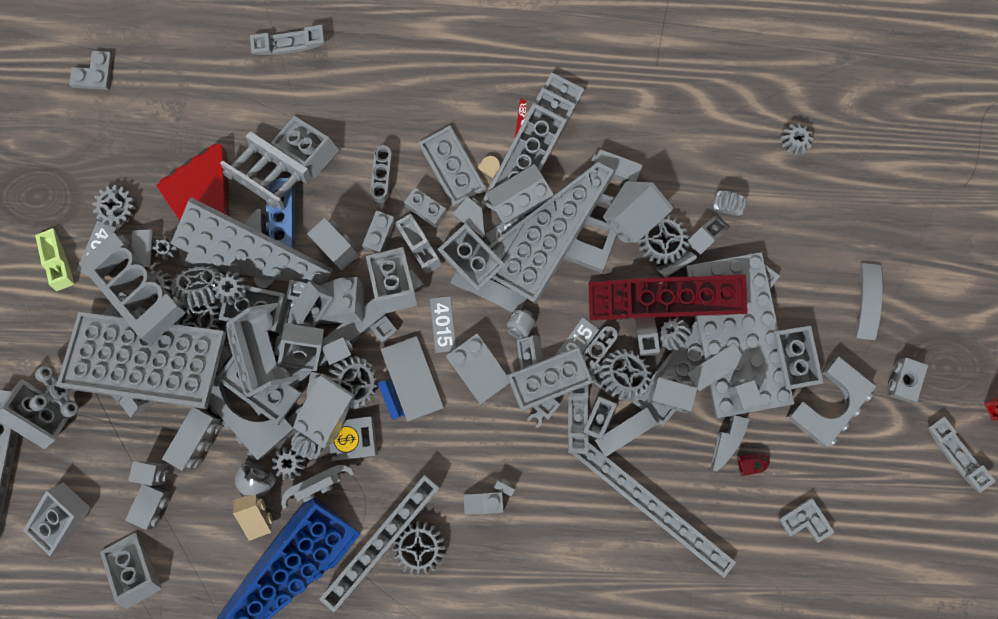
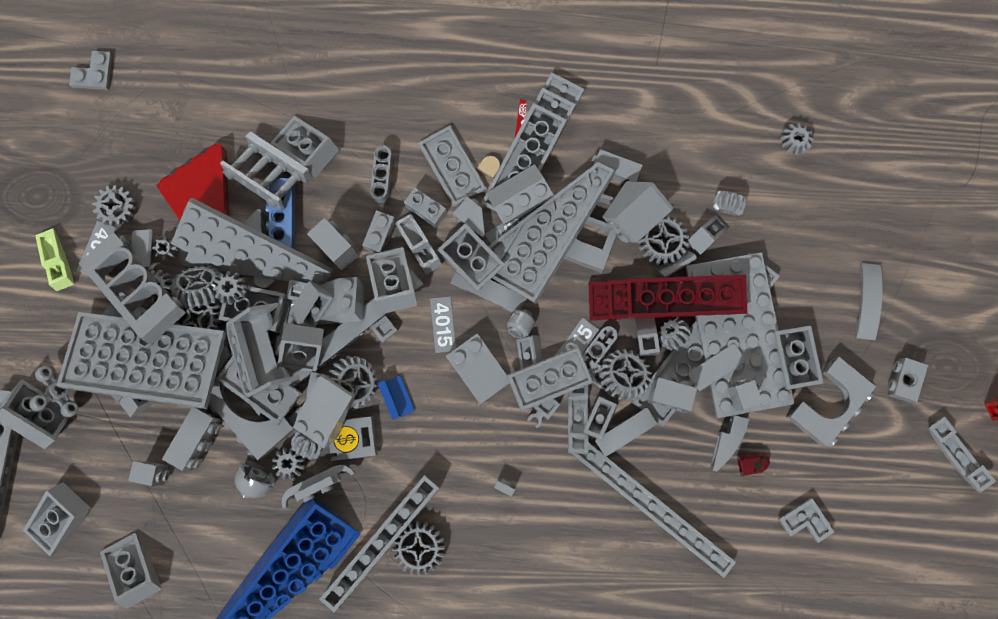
light grey brick [125,484,170,530] -> none
tan brick [233,494,273,541] -> none
light grey slope [250,25,325,55] -> none
light grey brick [321,337,354,365] -> none
light grey tile [381,336,444,422] -> none
light grey slope [463,492,504,514] -> none

